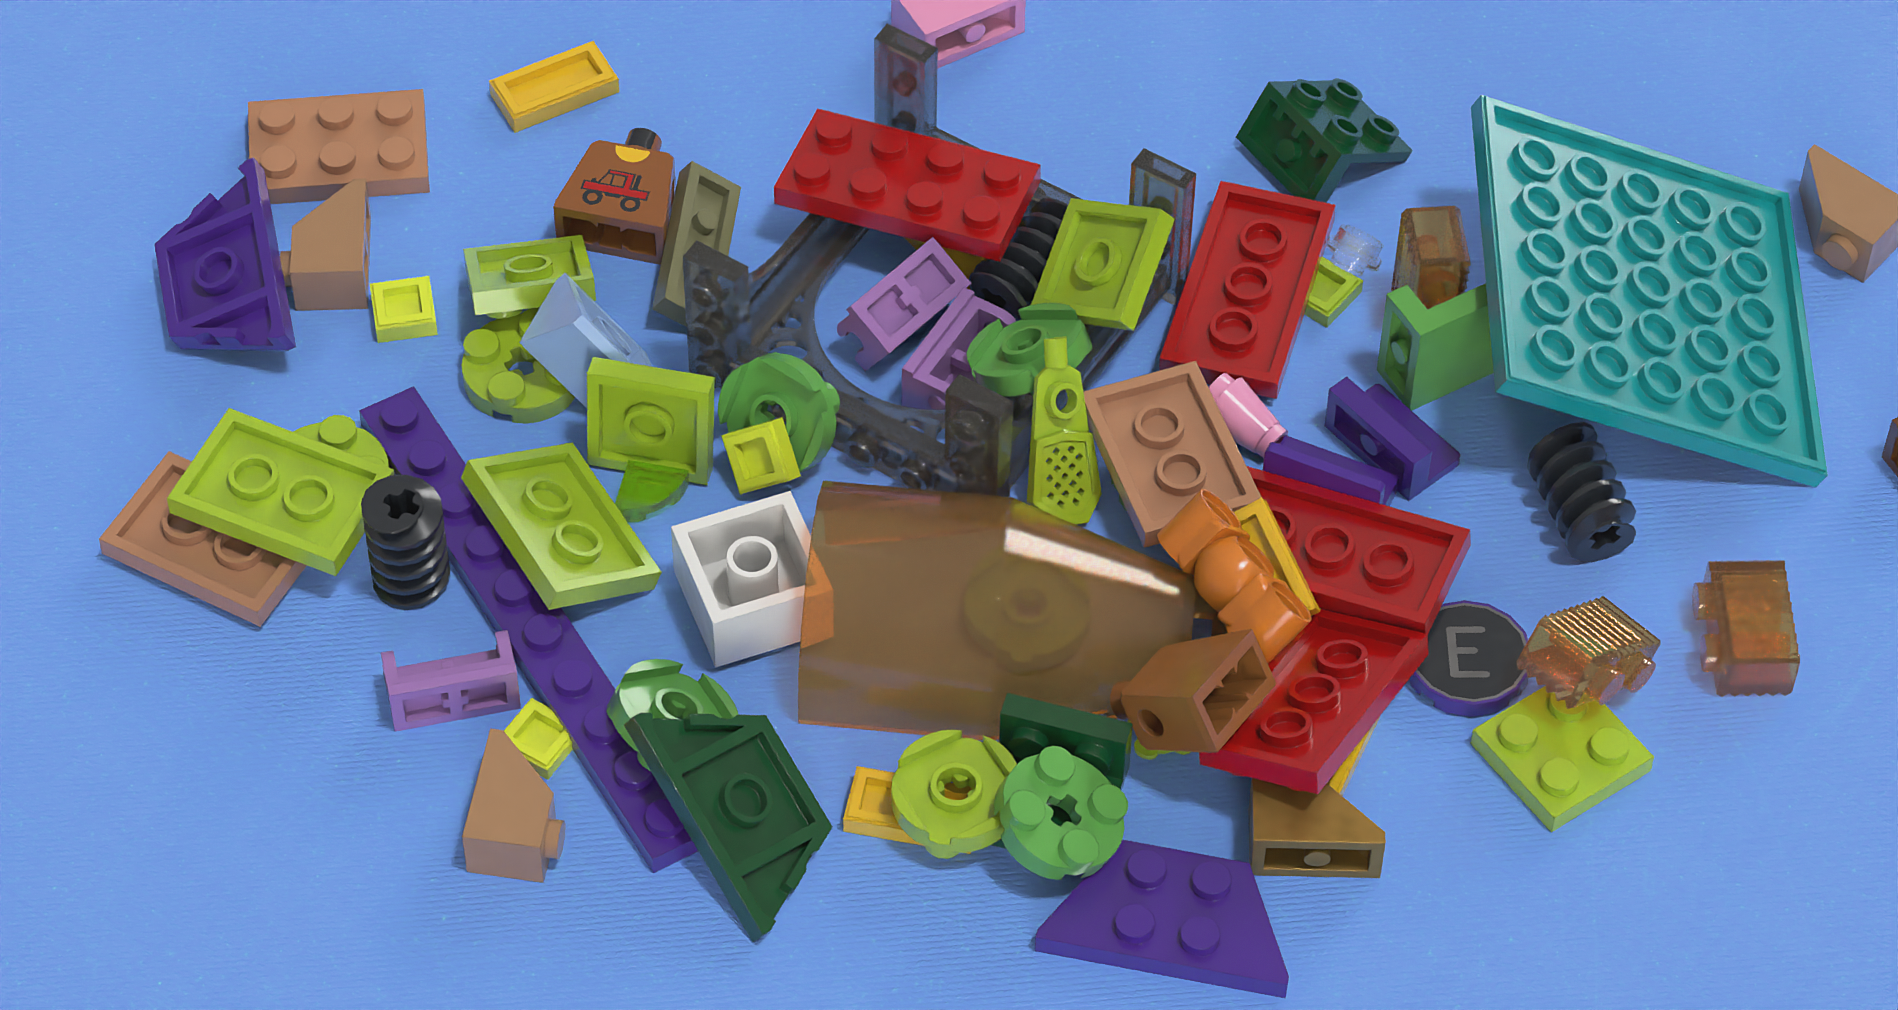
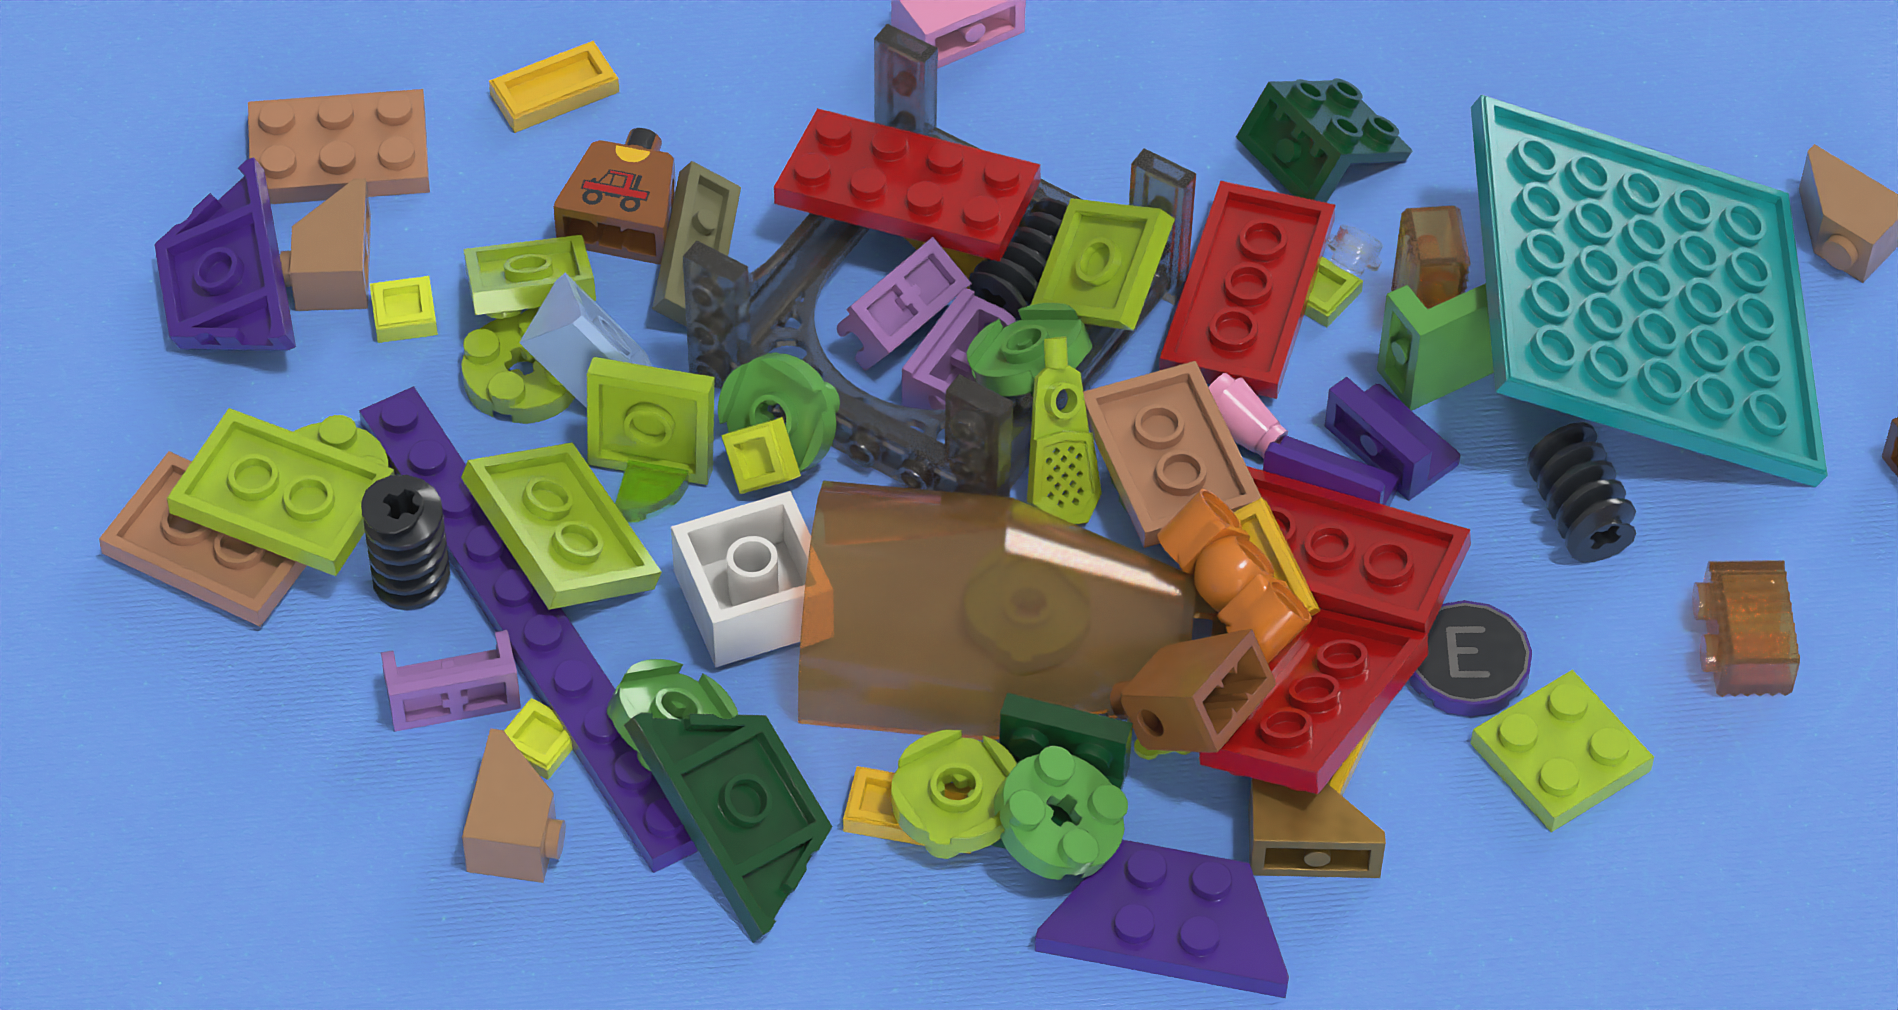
clear orange brick [1516,595,1661,709] -> none

